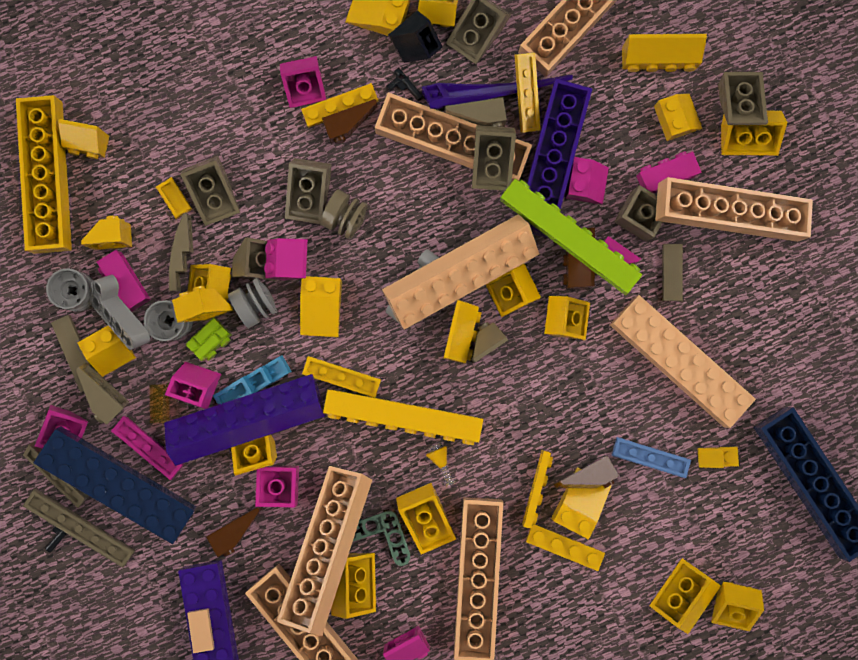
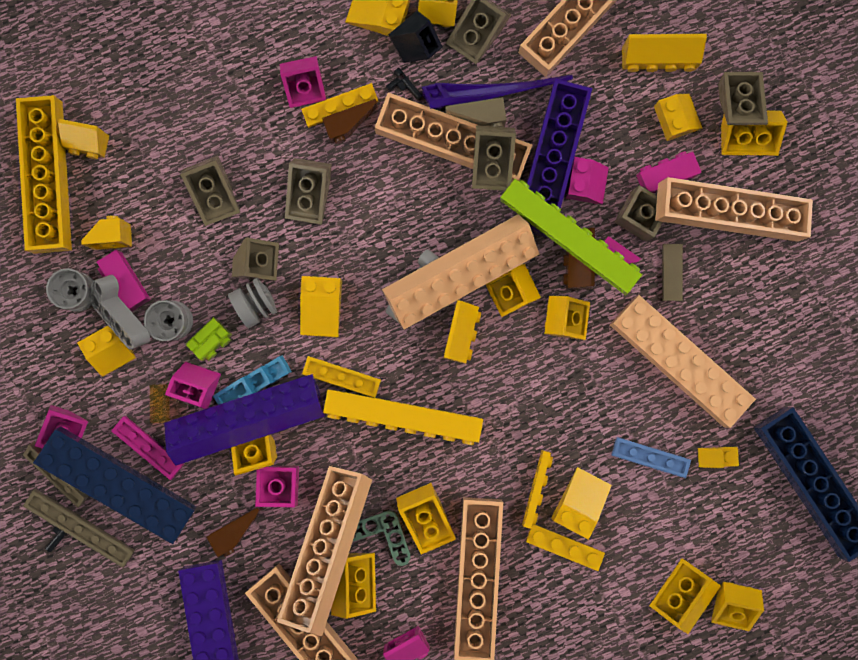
dark tan tile [51,315,93,393] -> none
dark tan slope [76,362,129,425] -> none
yellow tile [156,177,193,219] -> none
dark tan slope [169,213,194,293] -> none
yellow slope [172,286,233,323] -> none
yellow slope [187,264,231,301] -> none
light nougat tile [187,608,215,653] -> none
dark pink slope [264,238,308,281] -> none
dark tan wheel [320,189,368,240] -> none
piece [426,442,456,487] -> none
dark tan slope [472,322,508,363] -> none
yellow plate [514,52,541,133] -> none
slope [554,456,619,489] -> none

